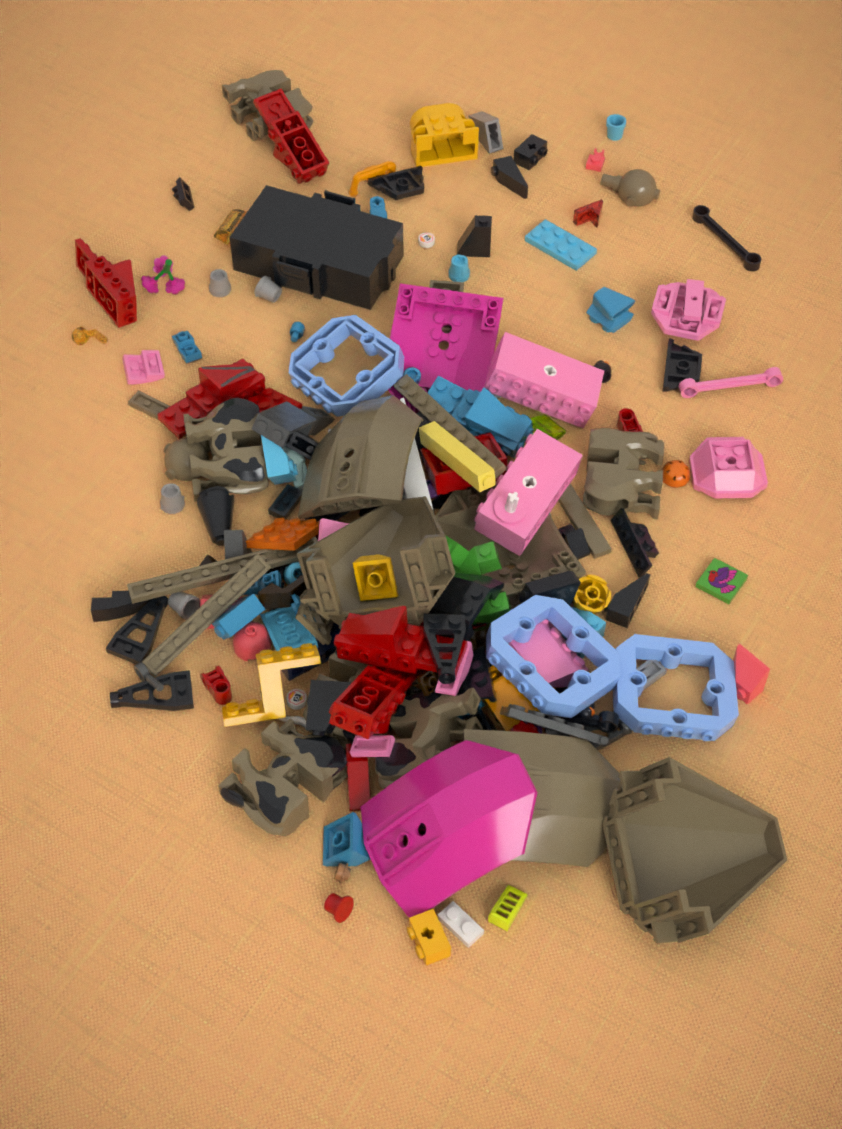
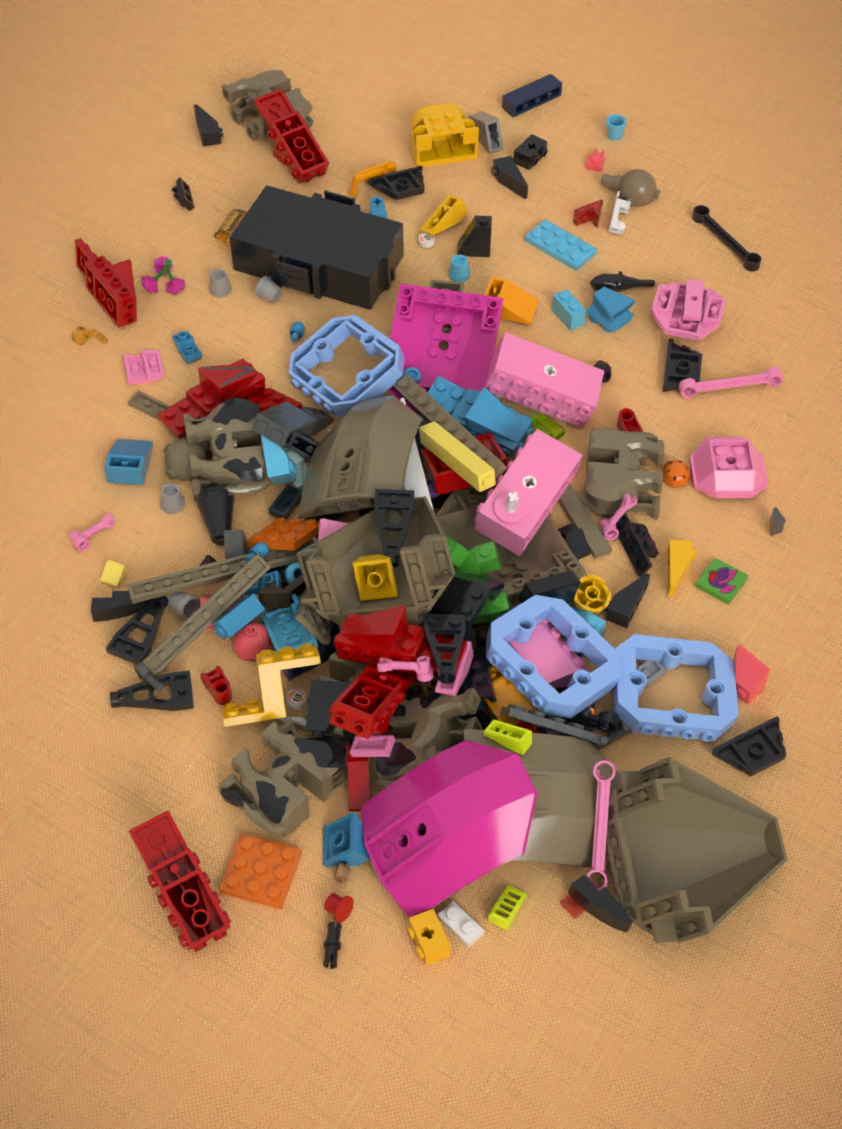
none -> bright pink brick [69,513,116,552]
none -> light yellow slope [100,560,127,588]
none -> dark azure slope [104,439,153,485]
none -> red wedge [128,810,231,952]
none -> black slope [194,104,223,147]
none -> orange plate [219,833,302,910]
none -> dark azure cylinder [245,542,269,563]
none -> black pin [323,922,342,969]
none -> black plate [374,489,414,568]
none -> bright pink brick [377,656,434,682]
none -> yellow slope [420,194,468,236]
none -> light orange slope [484,276,540,325]
none -> neon yellow slope [484,719,532,755]
none -> dark blue brick [502,74,562,117]
none -> medium azure brick [552,289,586,331]
none -> clear red tile [560,894,586,919]
none -> black slope [568,875,633,933]
none -> bright pink piece [587,759,617,891]
none -> black piece [590,271,655,292]
none -> bright pink brick [600,493,637,541]
none -> white piece [609,191,631,234]
none -> yellow slope [667,539,696,597]
none -> black wing [712,716,786,776]
none -> dark grey slope [770,507,786,536]

